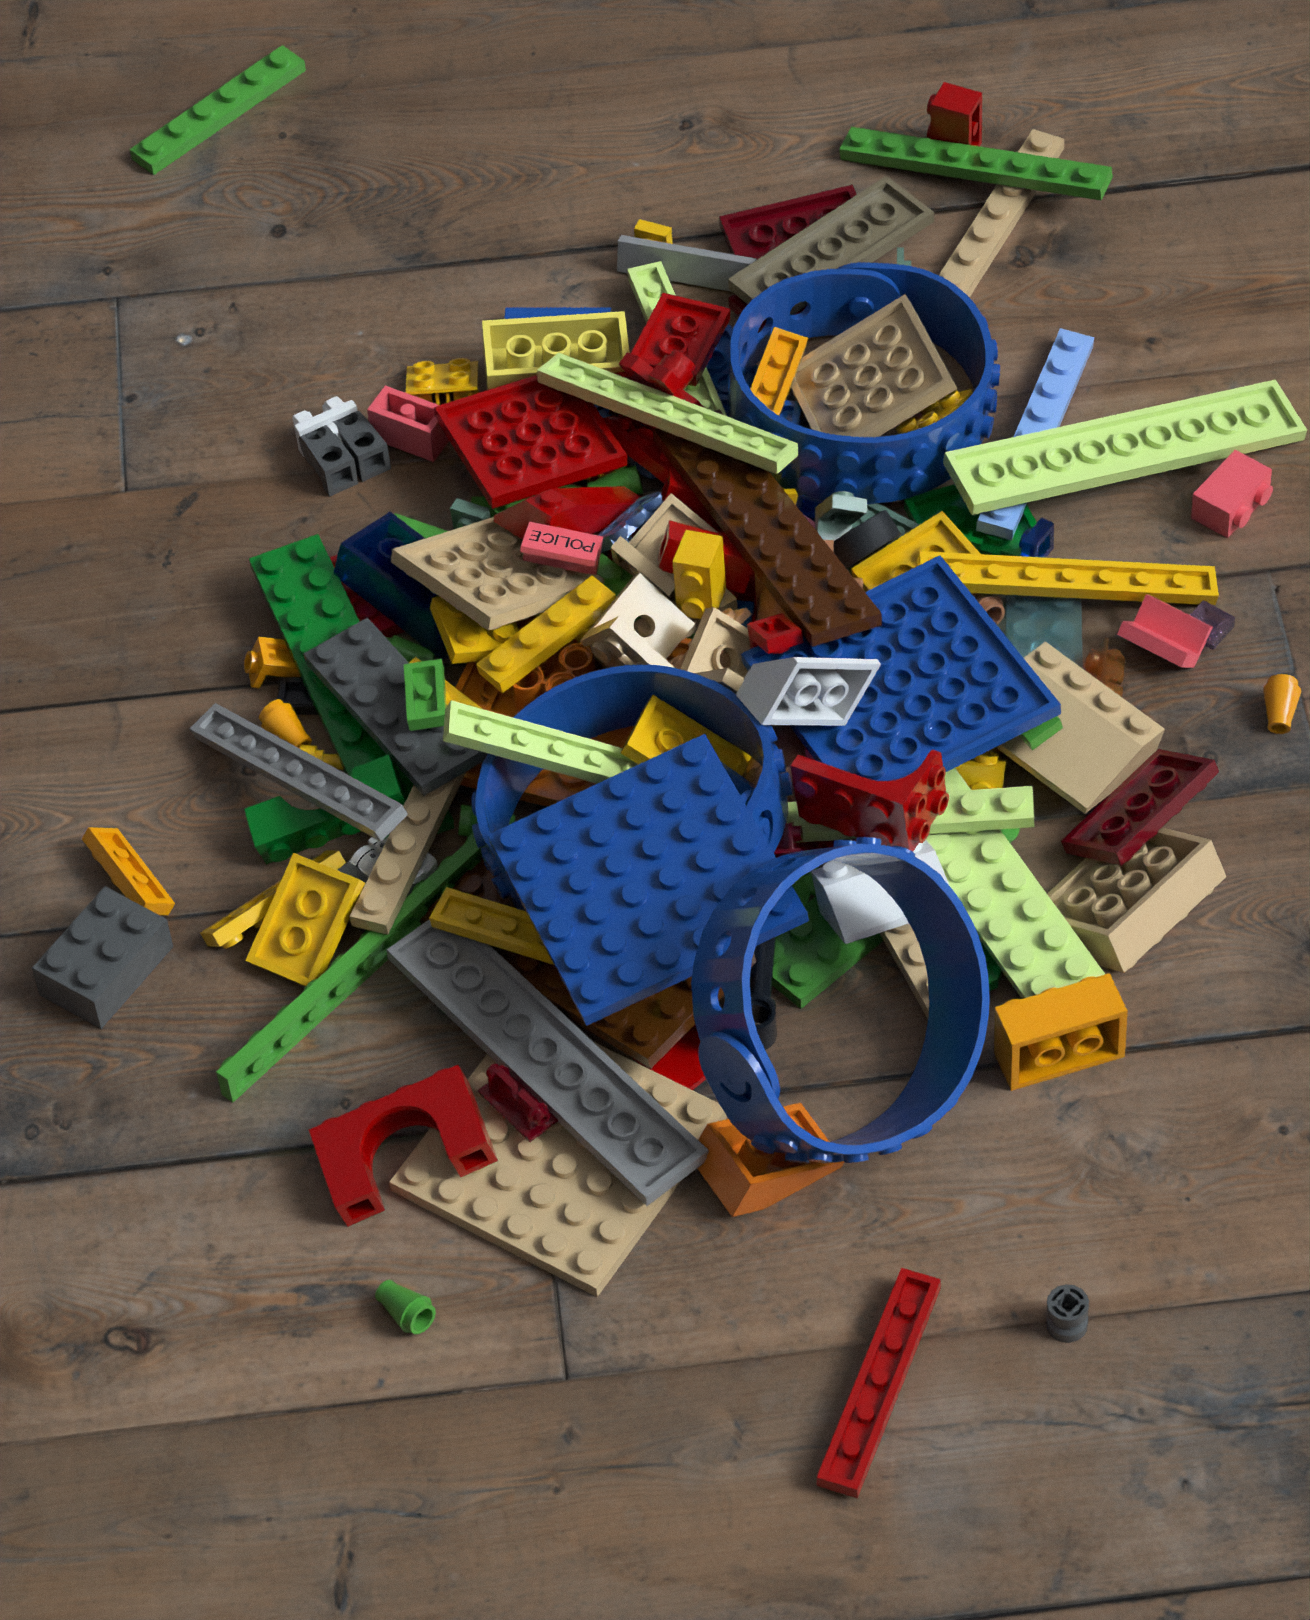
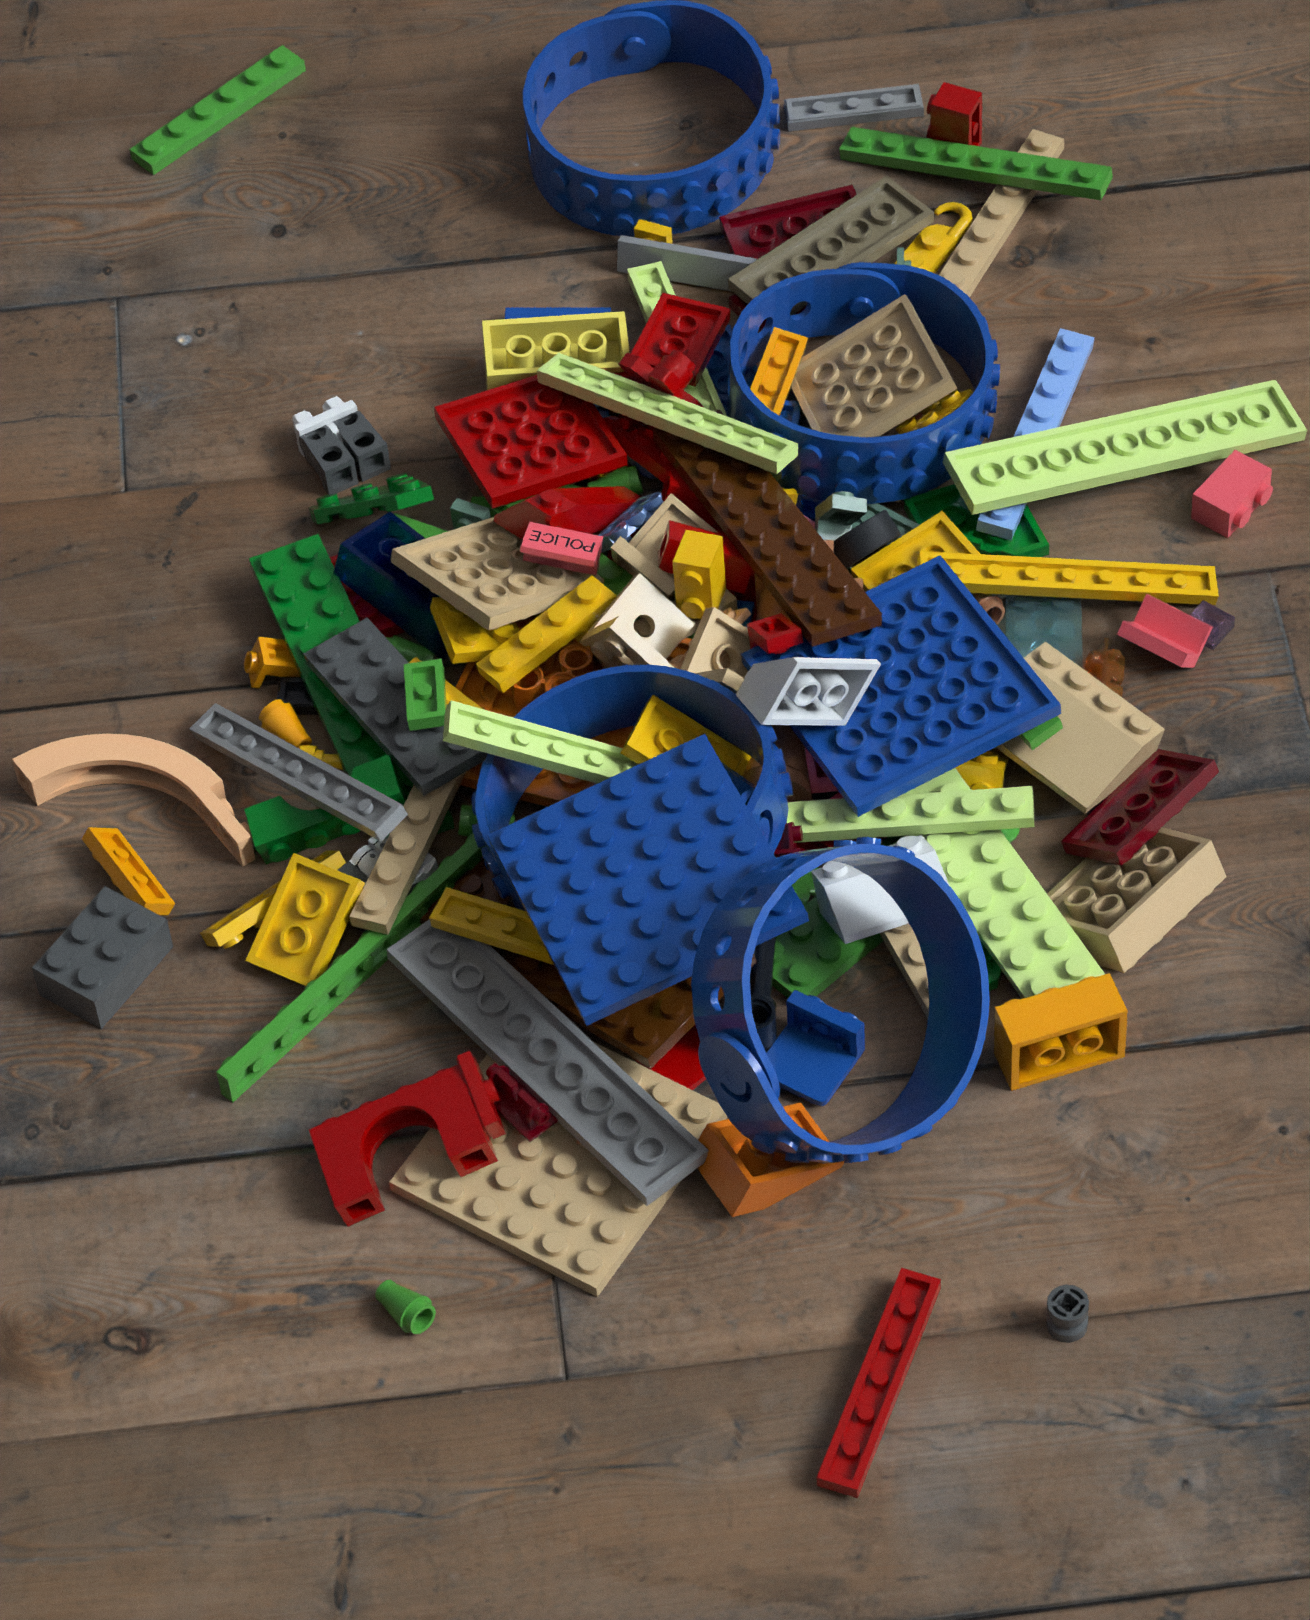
coral brick [367,385,449,462] -> none
yellow hinge [405,358,479,405] -> none
red bracket [790,749,949,852] -> none
clear blue plate [1019,517,1054,558] -> none
light orange cone [1263,674,1302,734] -> none
none -> light nougat arch [12,733,255,867]
none -> green plate [308,473,434,524]
none -> red plate [456,1050,506,1140]
none -> blue piece [523,0,780,237]
none -> blue bracket [767,990,865,1106]
none -> light grey tile [784,84,924,132]
none -> yellow plate [894,202,973,274]

